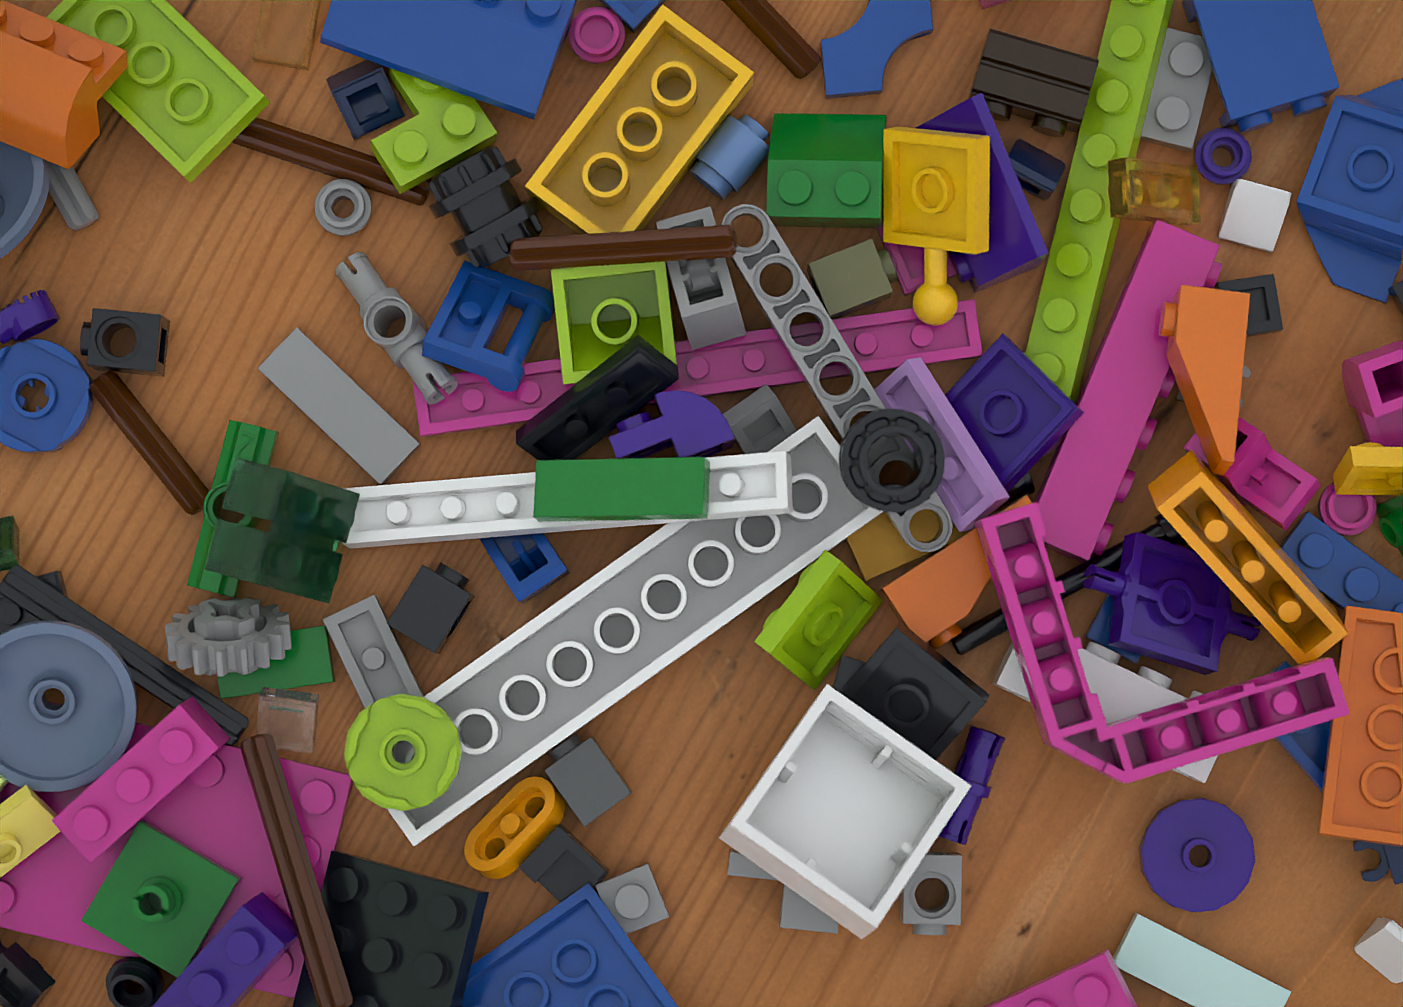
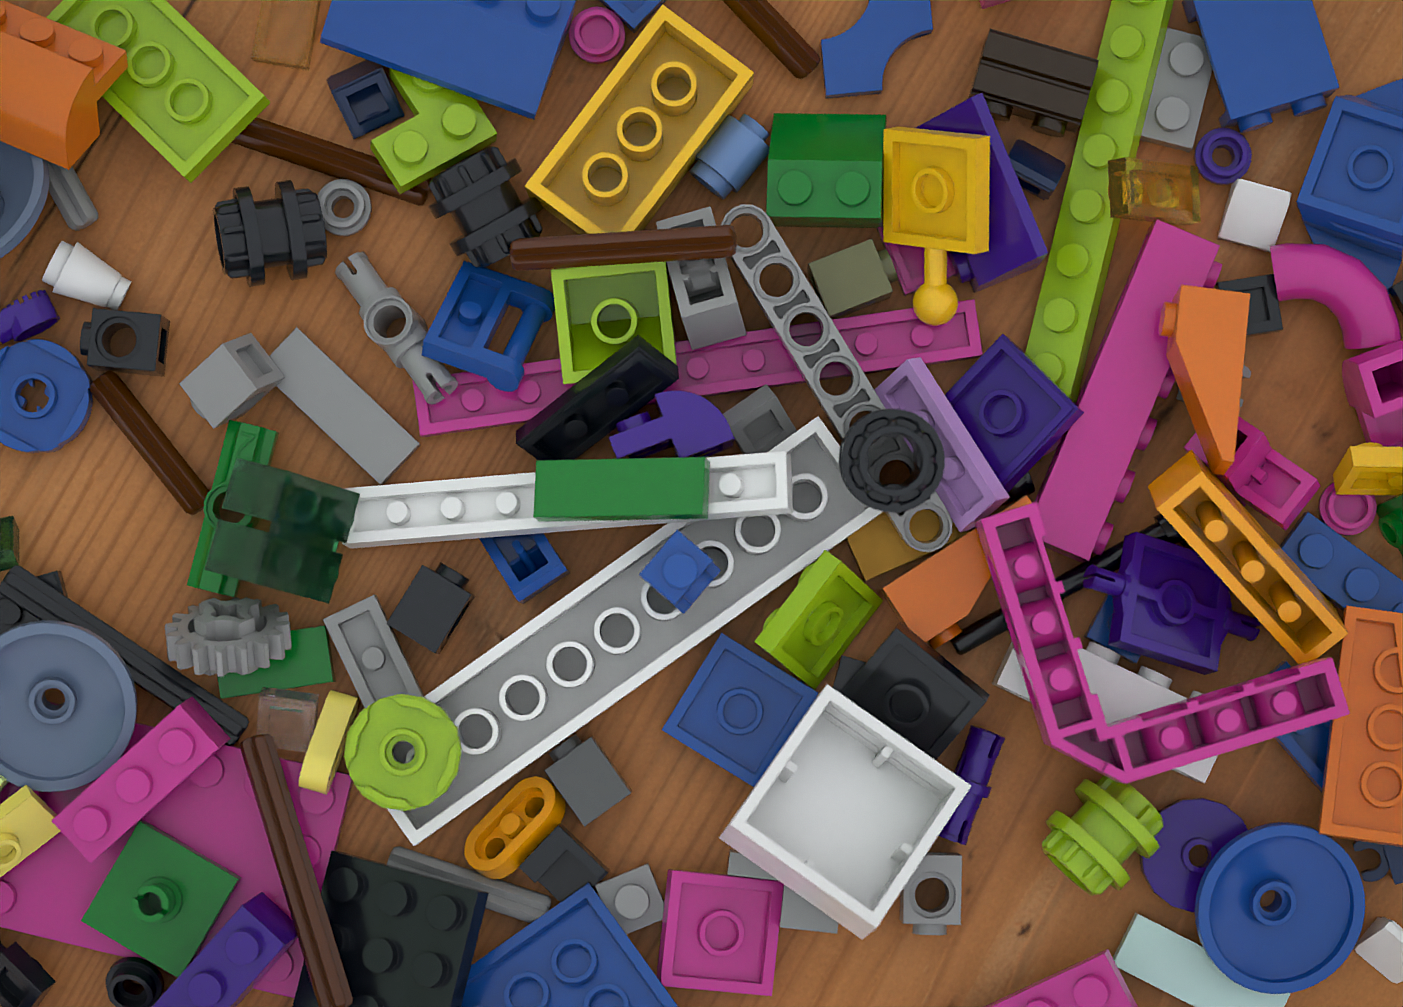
none -> white cone [42,241,132,310]
none -> light grey brick [179,333,285,429]
none -> black piece [213,180,327,287]
none -> light yellow beam [298,690,359,794]
none -> light grey axle [387,846,551,923]
none -> blue brick [639,530,721,614]
none -> dark pink plate [656,869,784,996]
none -> blue plate [662,633,818,787]
none -> lime piece [1042,776,1163,896]
none -> blue dish [1195,822,1365,994]
none -> dark pink cylinder [1270,243,1402,349]

